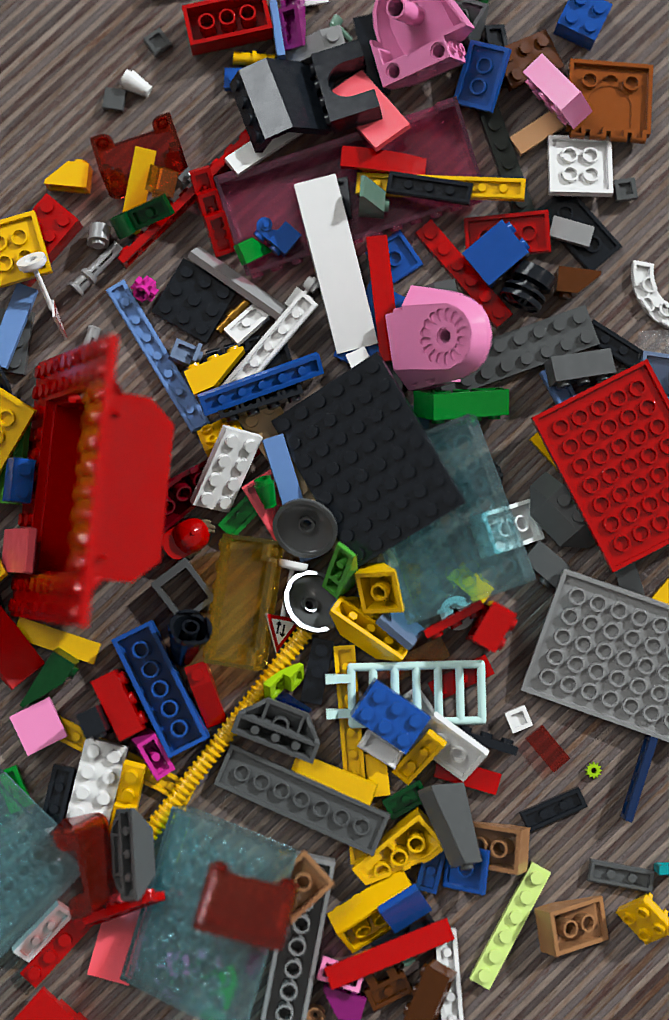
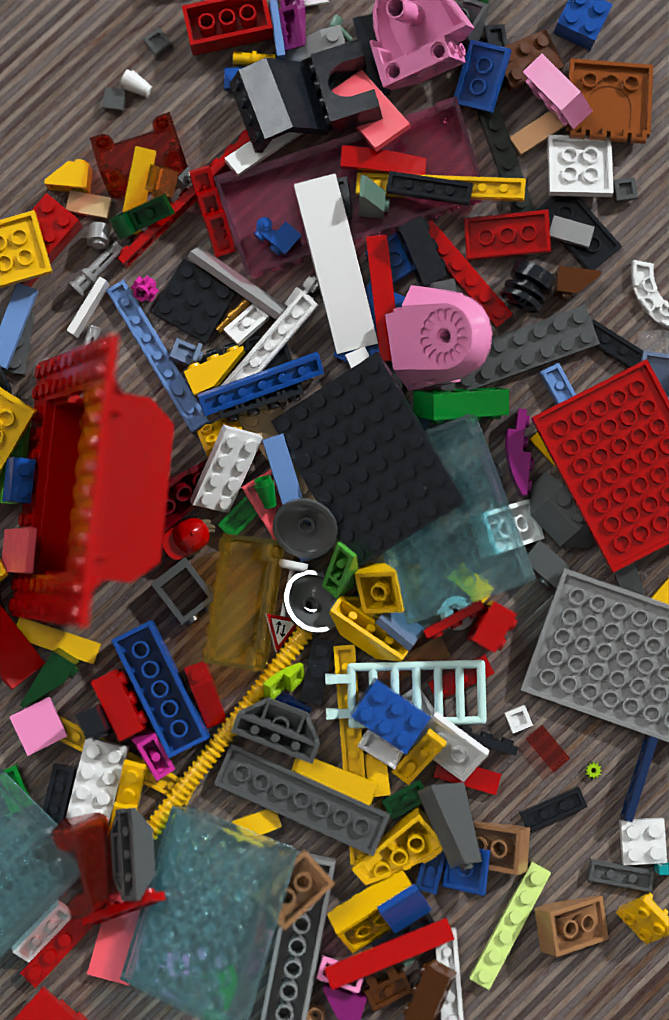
white piece [16,252,68,340] -> none
black cone [168,609,212,666] -> none
clear red windscreen [192,861,299,950] -> none
green tile [233,237,272,266] -> none
blue panel [462,220,530,288] -> none
dark grey brick [544,348,616,389] -> none
none -> tan tile [66,190,112,220]
none -> white tile [67,277,110,339]
none -> yellow slope [231,808,282,842]
none -> black brick [394,216,447,286]
none -> magenta slope [505,408,534,497]
none -> white plate [619,818,667,865]

